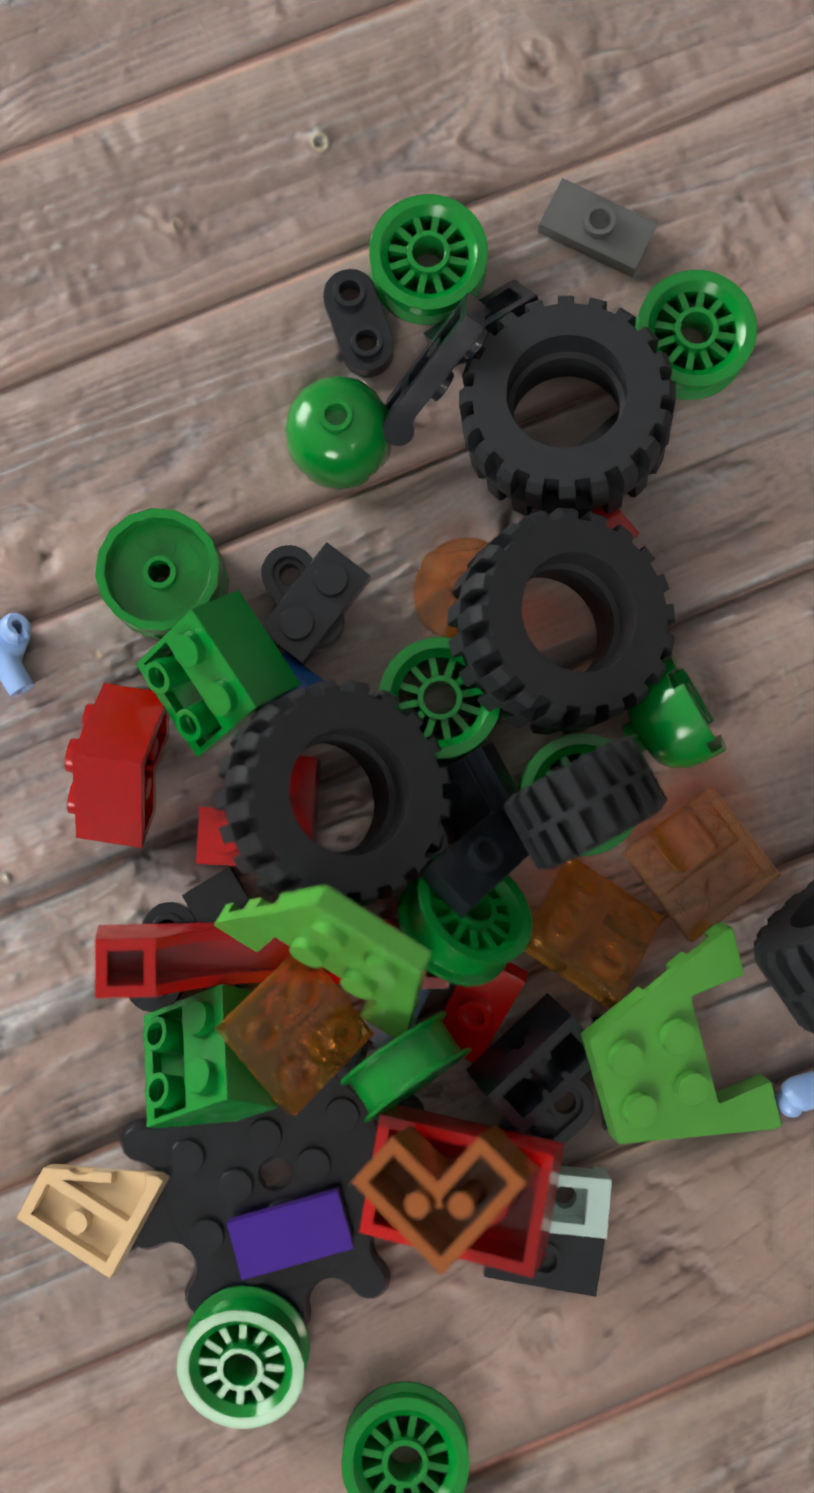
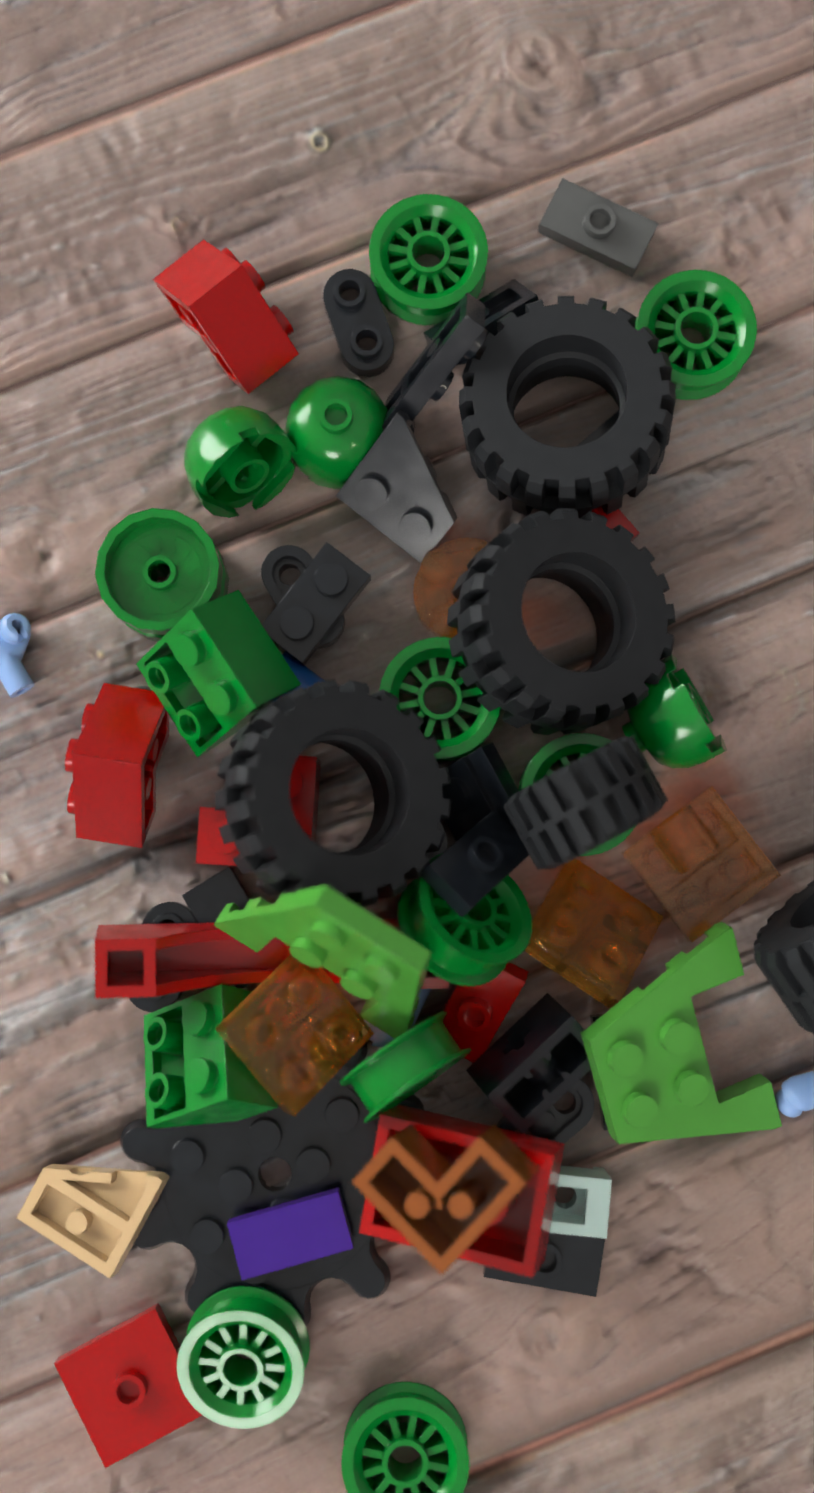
none -> red plate [54,1303,202,1468]
none -> red brick [153,240,299,394]
none -> green cylinder [184,406,297,518]
none -> black wing [336,409,458,564]

